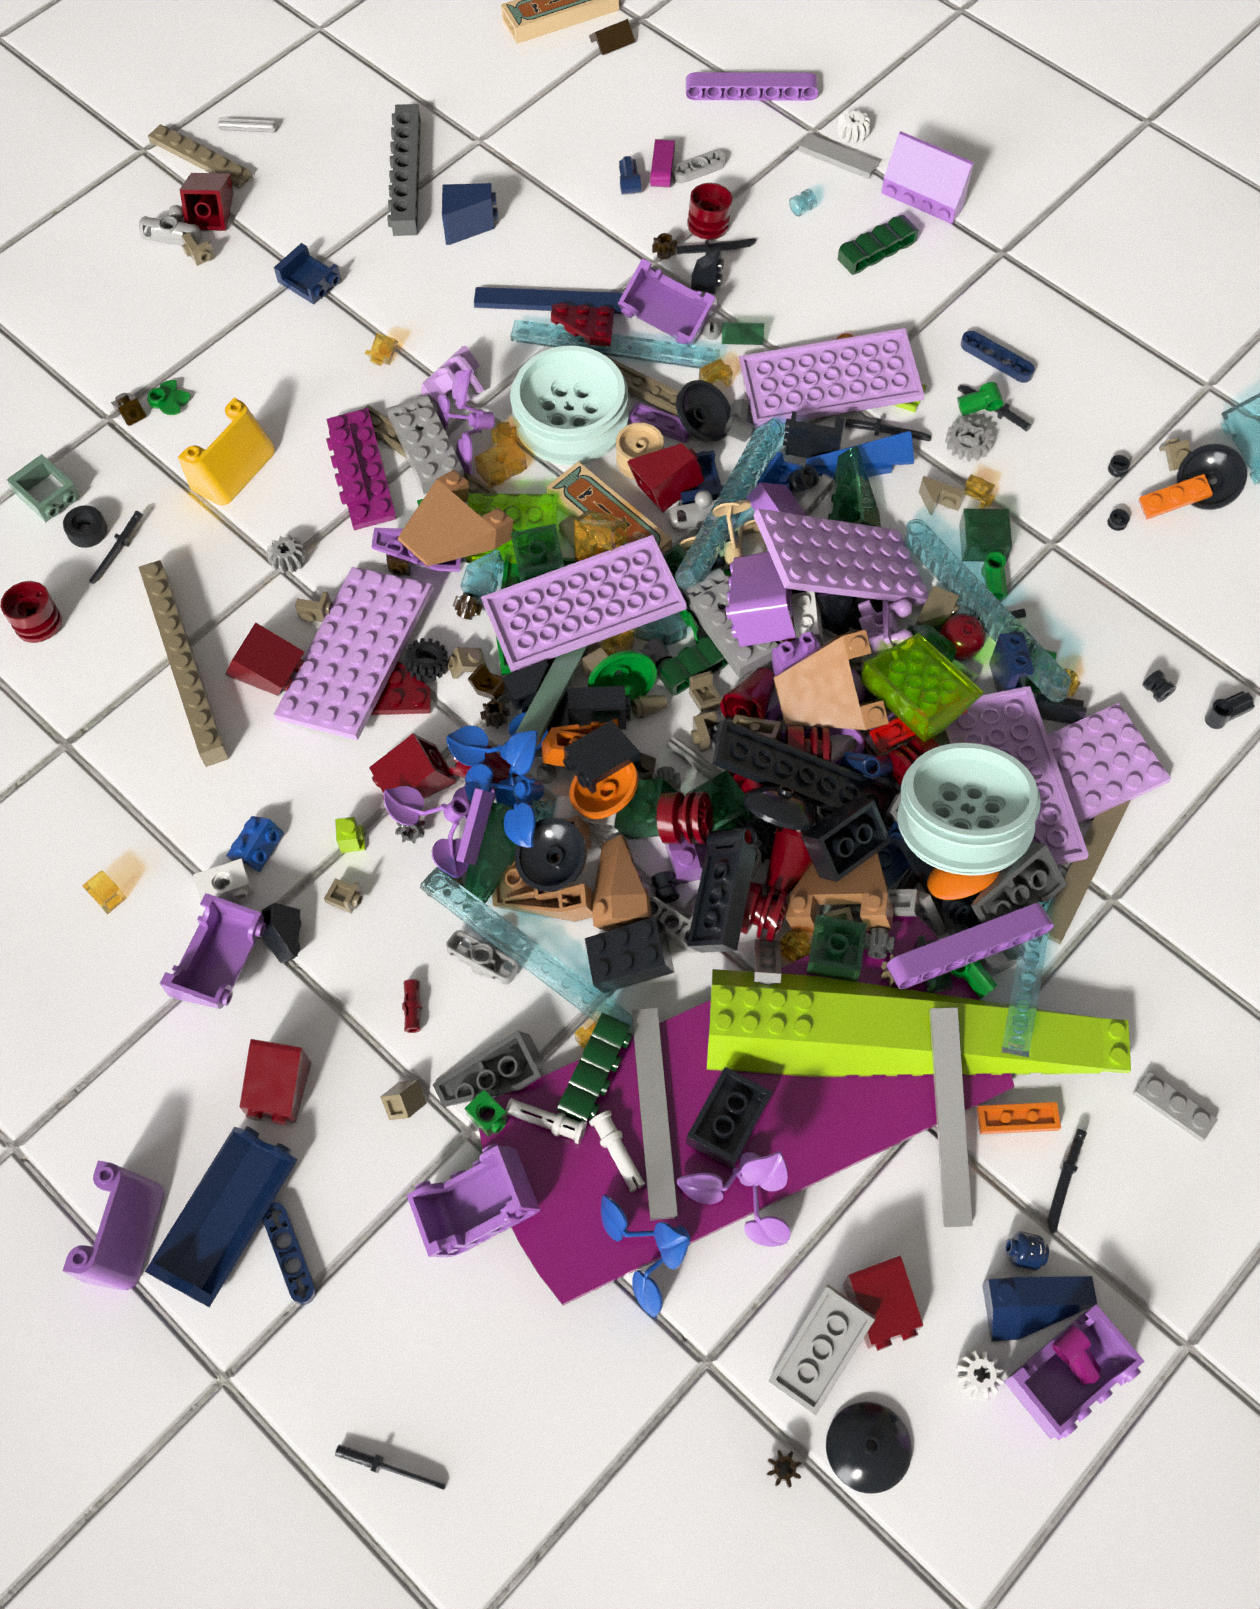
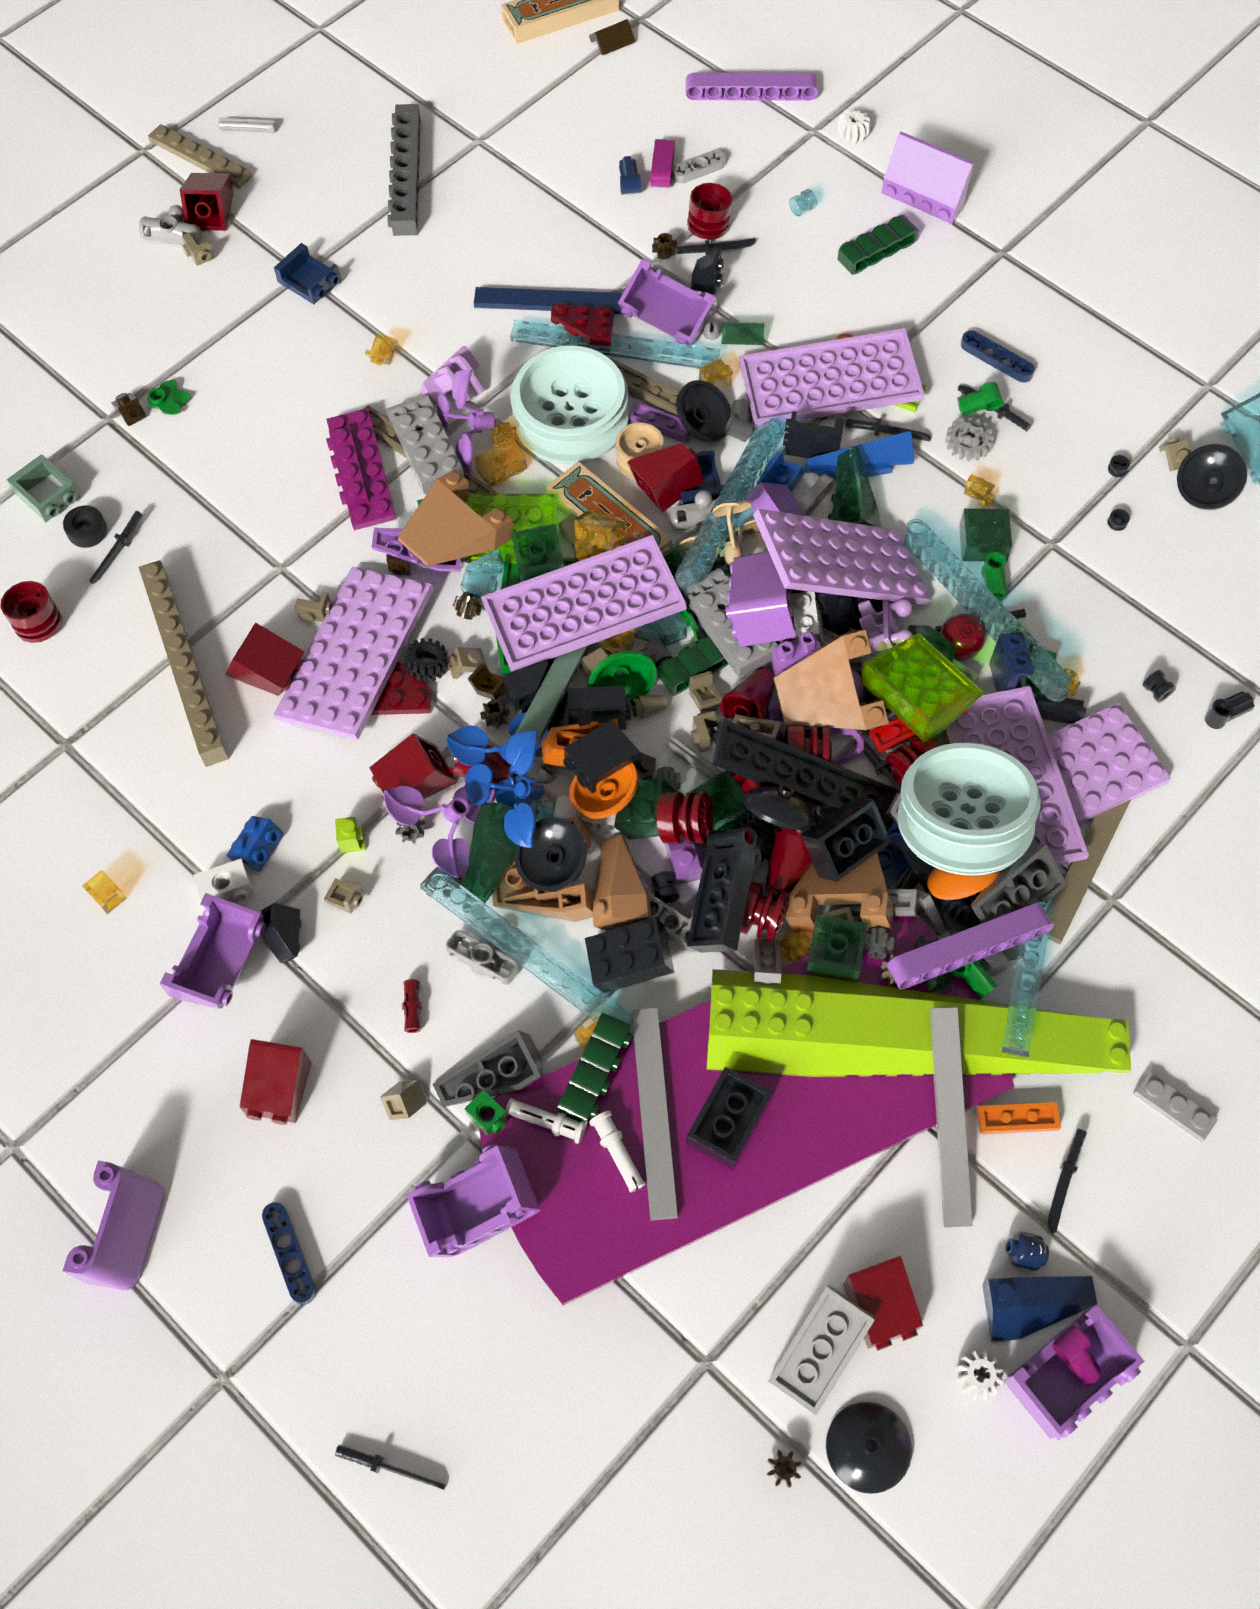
dark blue panel [145,1126,298,1308] -> none
yellow windscreen [178,397,275,505] -> none
light grey gear [267,534,306,574] -> none
dark blue slope [442,183,498,245] -> none
medium lavender tile [456,788,495,865] -> none
plant [601,1194,690,1318] -> none
plant [677,1151,791,1247] -> none
black wheel [788,466,819,493] -> none
light grey tile [799,133,879,179] -> none
dark blue piece [840,751,893,778] -> none
dark tan slope [913,586,960,634] -> none
dark tan slope [919,476,965,516] -> none
orange plate [1138,474,1213,520] -> none

